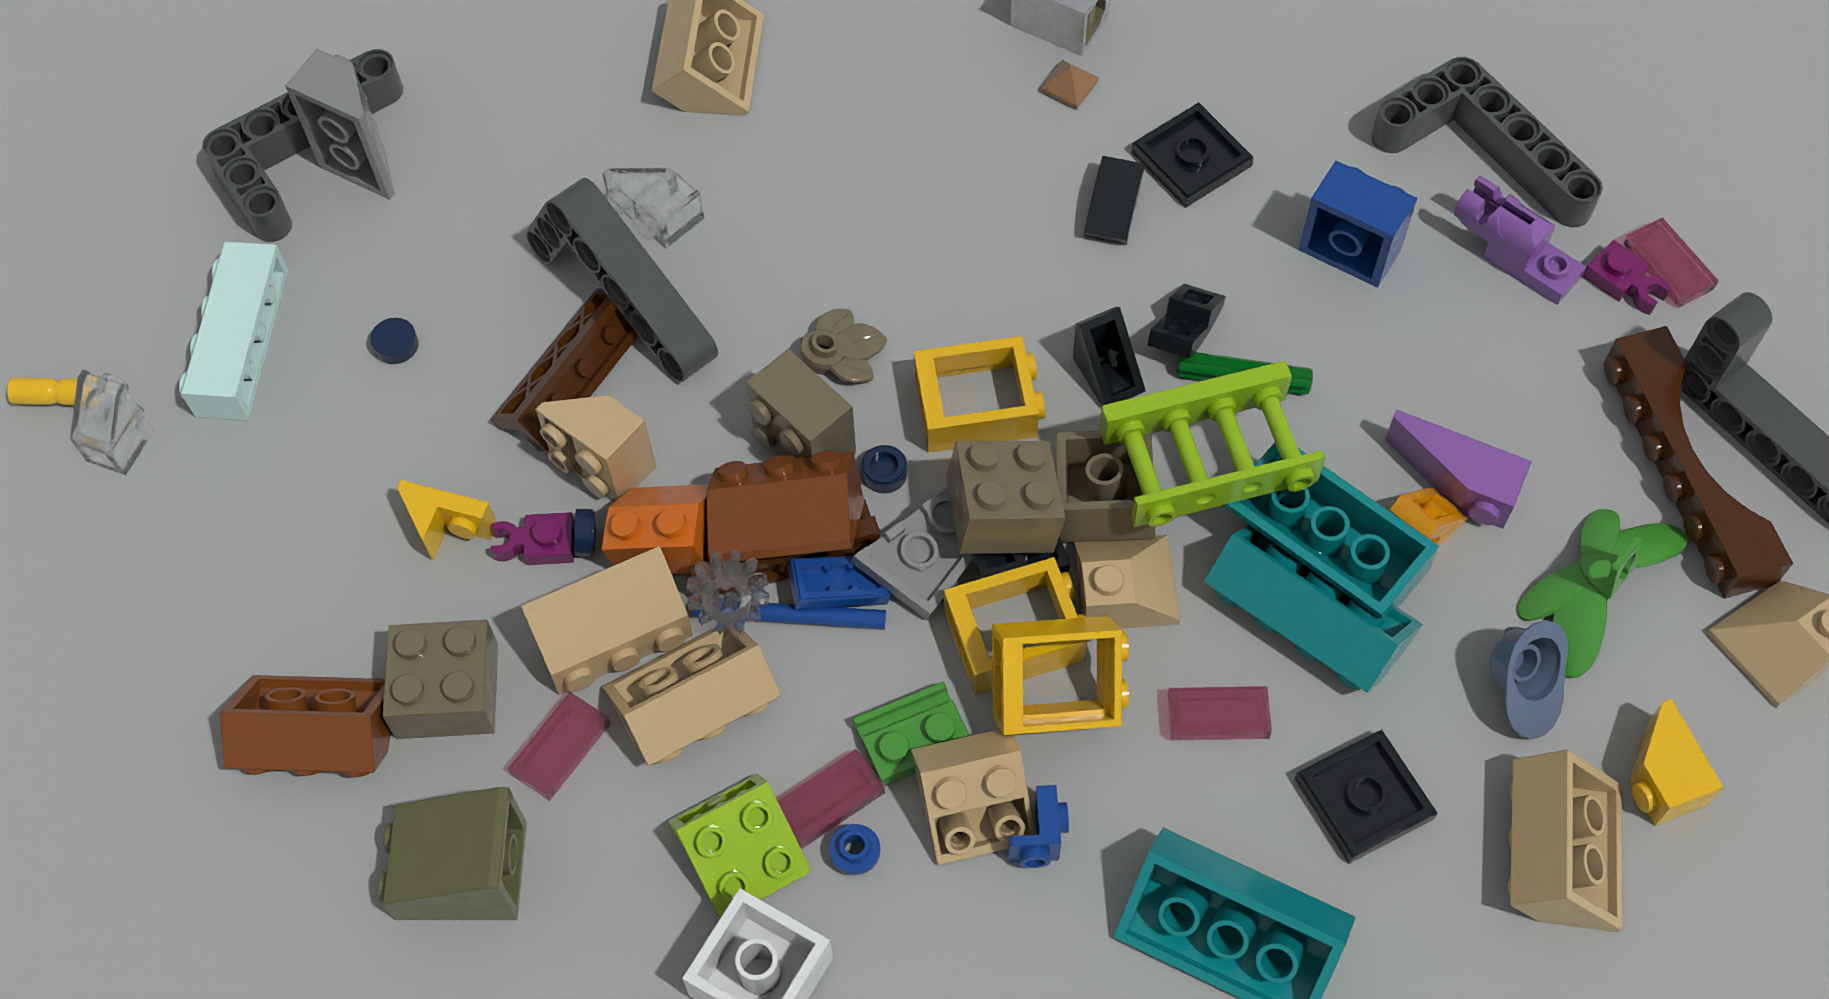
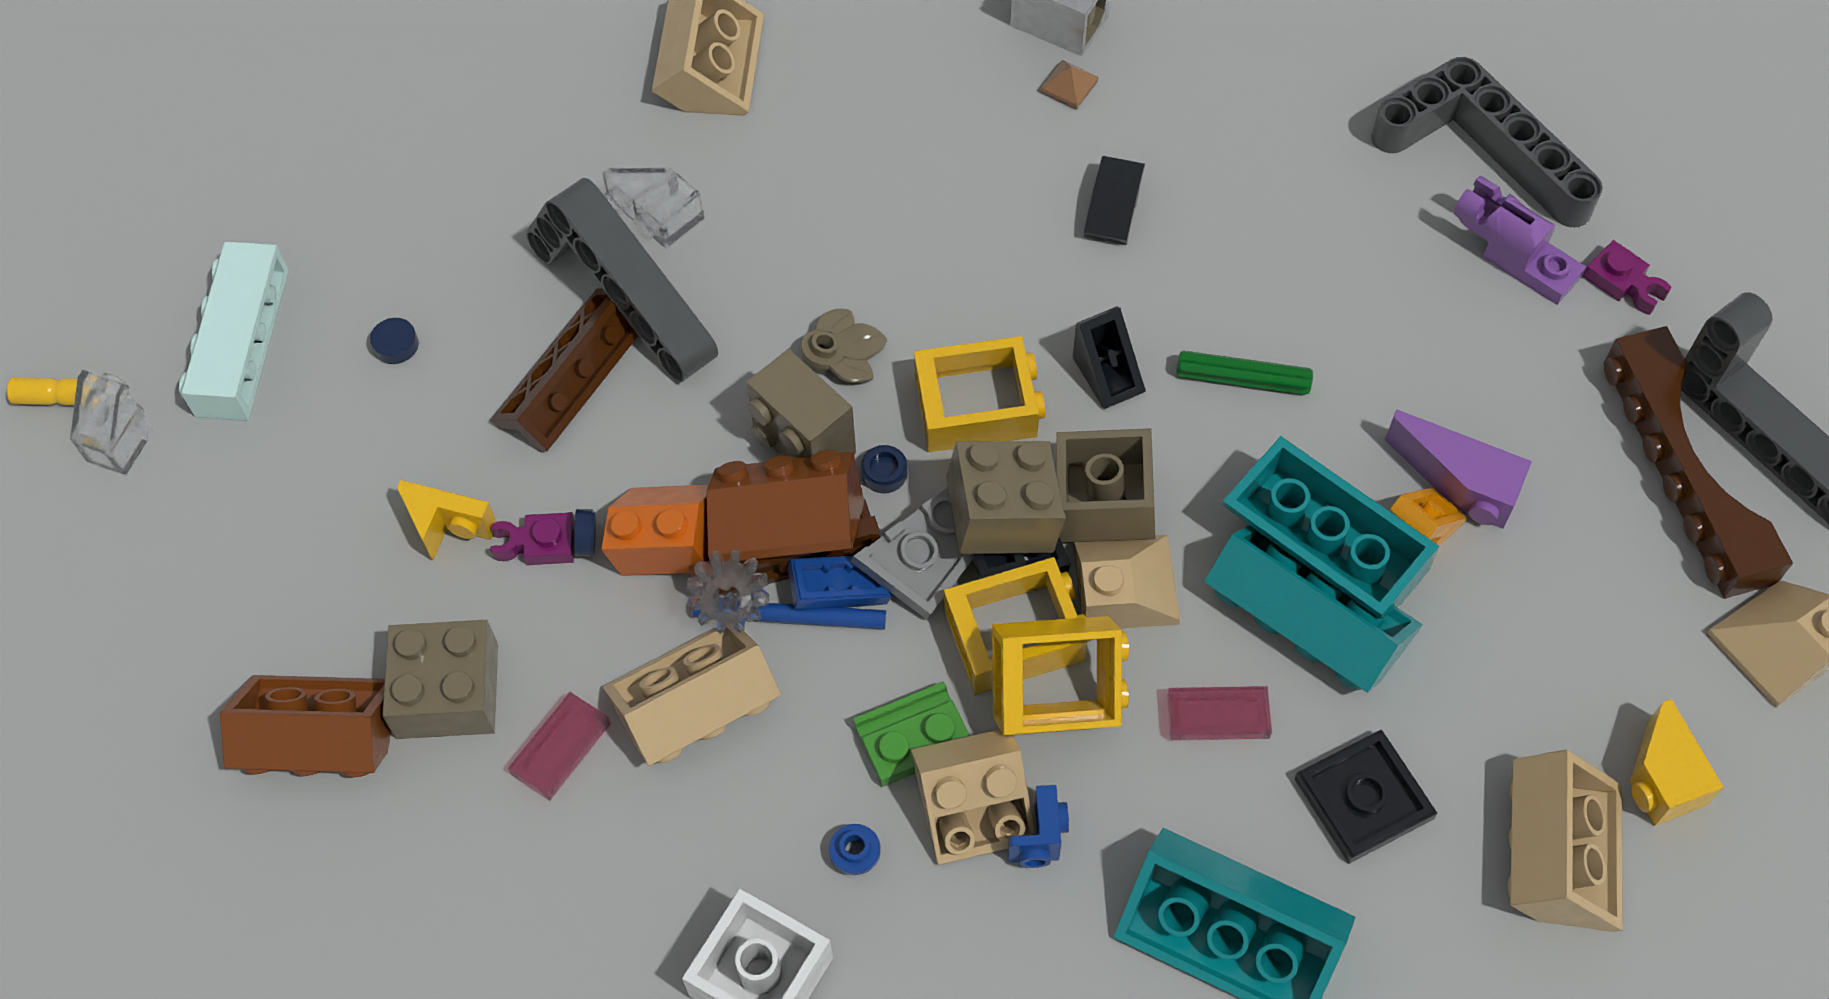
dark grey beam [202,49,404,242] -> none
light grey slope [285,48,395,200] -> none
olive slope [378,787,527,920] -> none
tan slope [521,546,693,695] -> none
tan slope [536,395,656,502] -> none
lime bracket [668,774,811,918] -> none
clear pink tile [778,749,885,849] -> none
lime fence [1099,360,1325,527] -> none
black tile [1131,102,1254,208] -> none
black slope [1147,284,1226,359] -> none
blue brick [1298,160,1418,288] -> none
sand blue piece [1490,620,1568,739] -> none
bright green piece [1518,509,1688,678] -> none
clear pink tile [1623,217,1719,308] -> none

